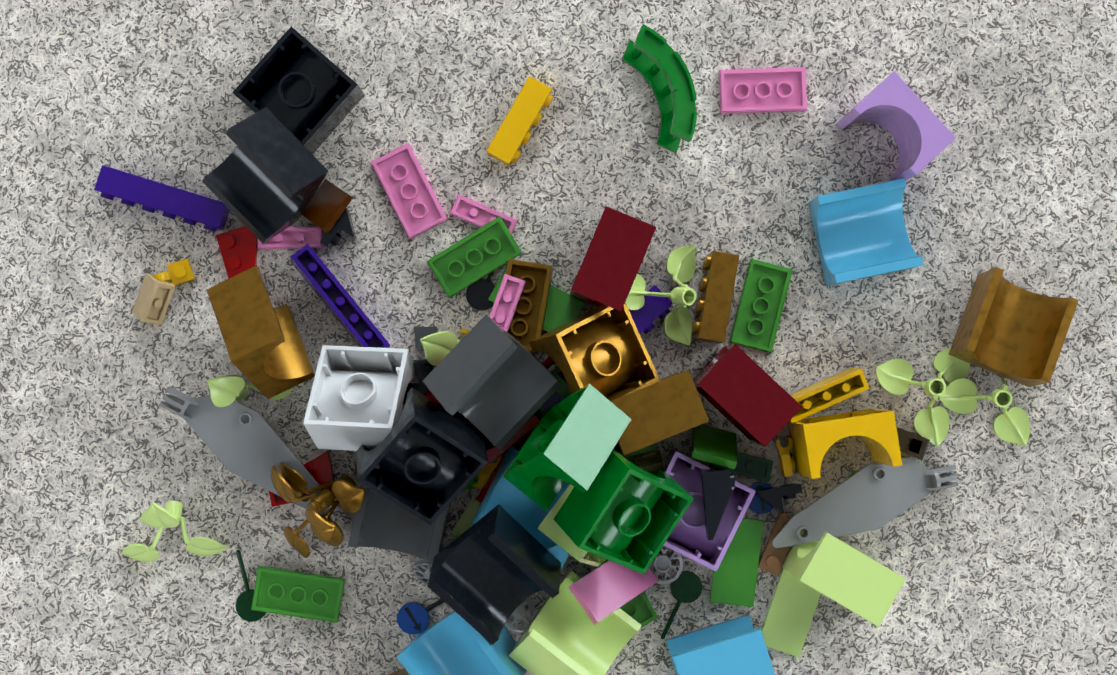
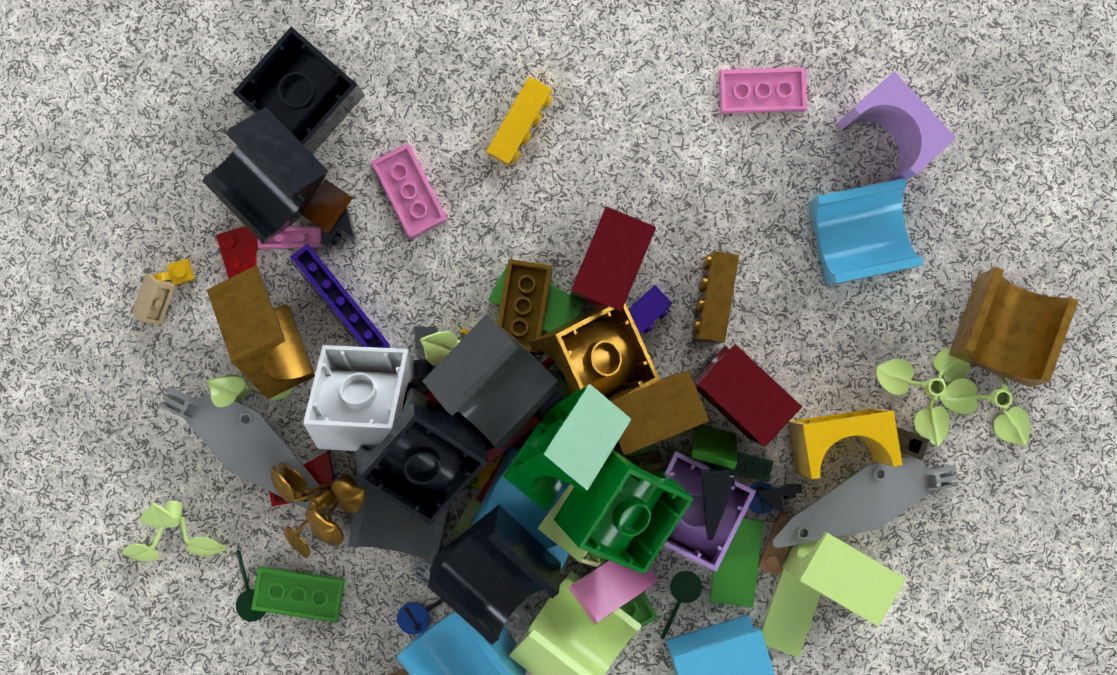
dark purple brick [94,165,230,232] -> none
bright green tile [427,216,523,298] -> none
bright pink tile [450,194,518,234] -> none
black piece [466,271,495,311] -> none
bright pink tile [489,274,526,332] -> none
green fence [622,24,697,153] -> none
yellowish green plant [625,246,697,345] -> none
white wheel [649,545,683,584] -> none
bright green tile [729,259,793,353] -> none
yellow plate [775,437,796,477] -> none
yellow brick [788,367,870,424] -> none

